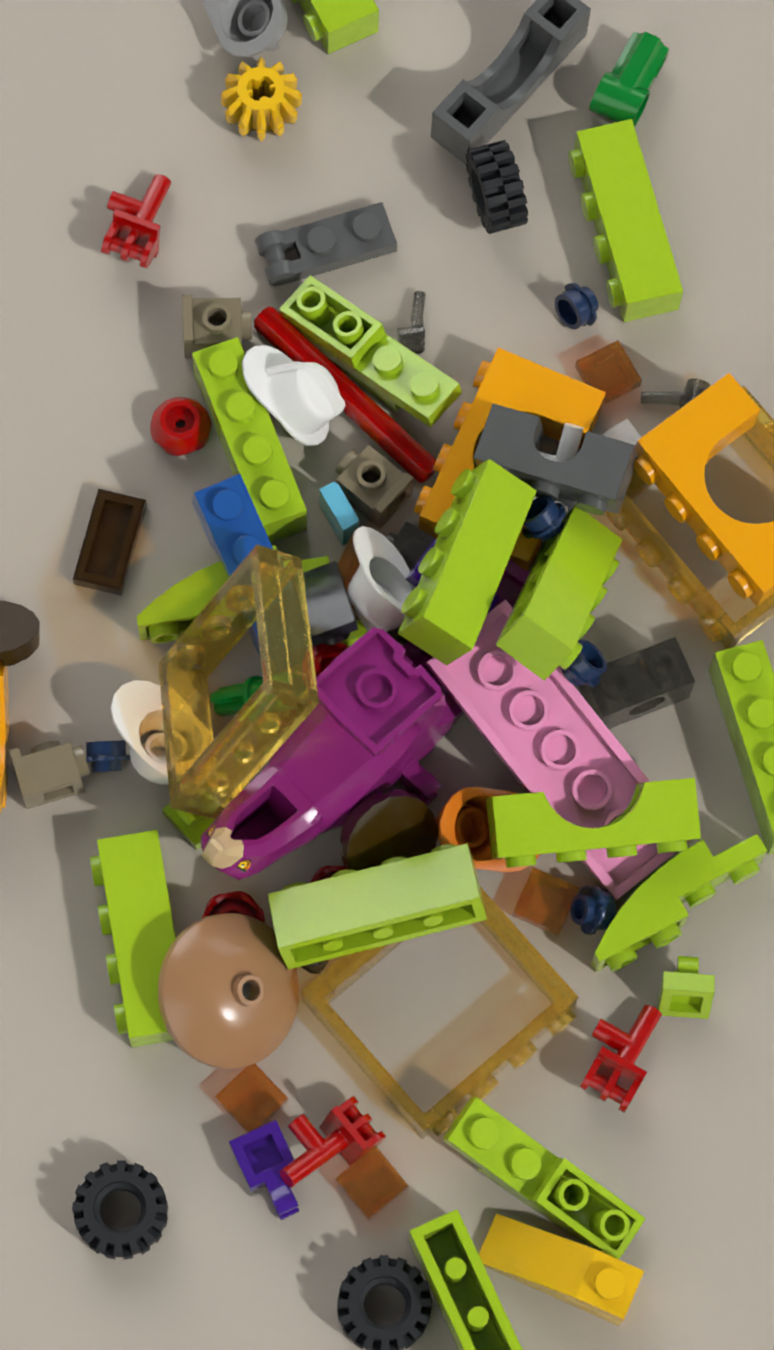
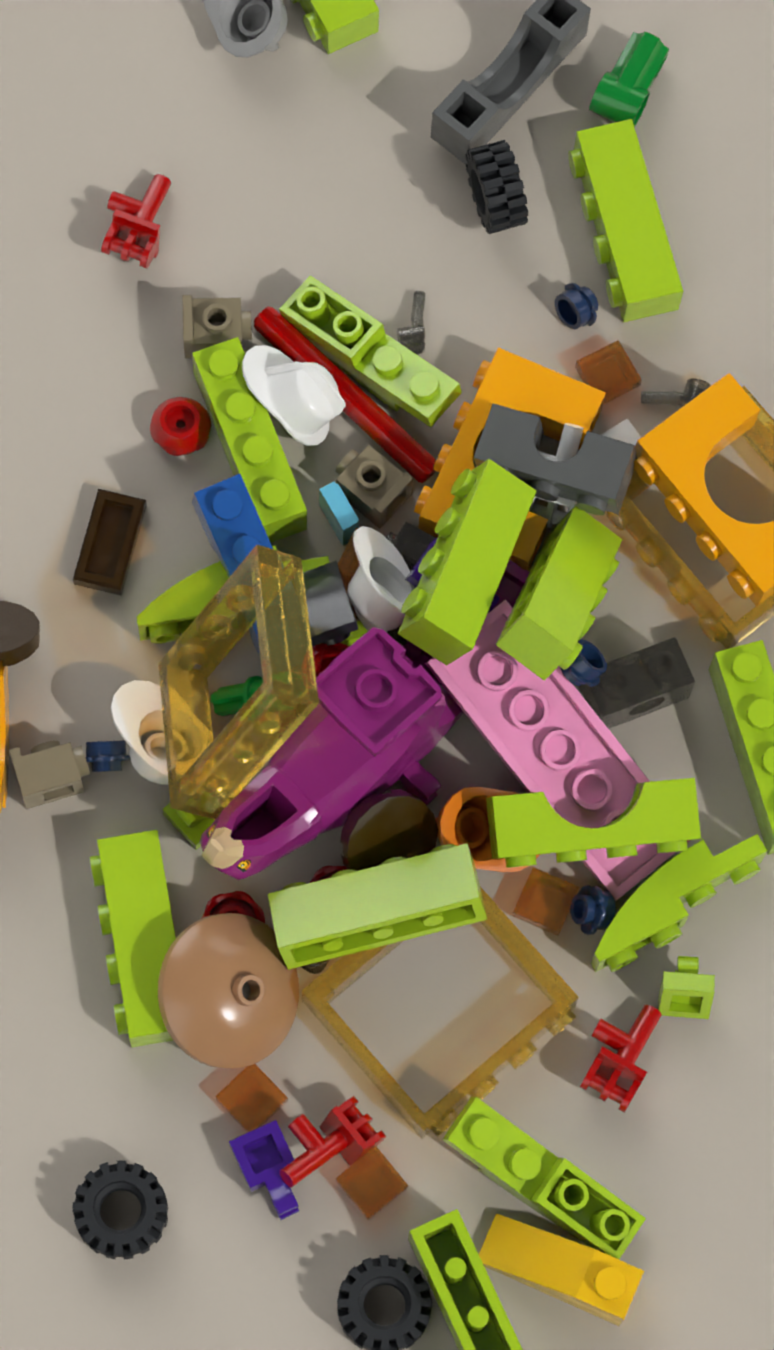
yellow gear [221,56,302,142] -> none
dark grey plate [255,202,397,286] -> none
dark blue plate [522,495,566,541] -> none

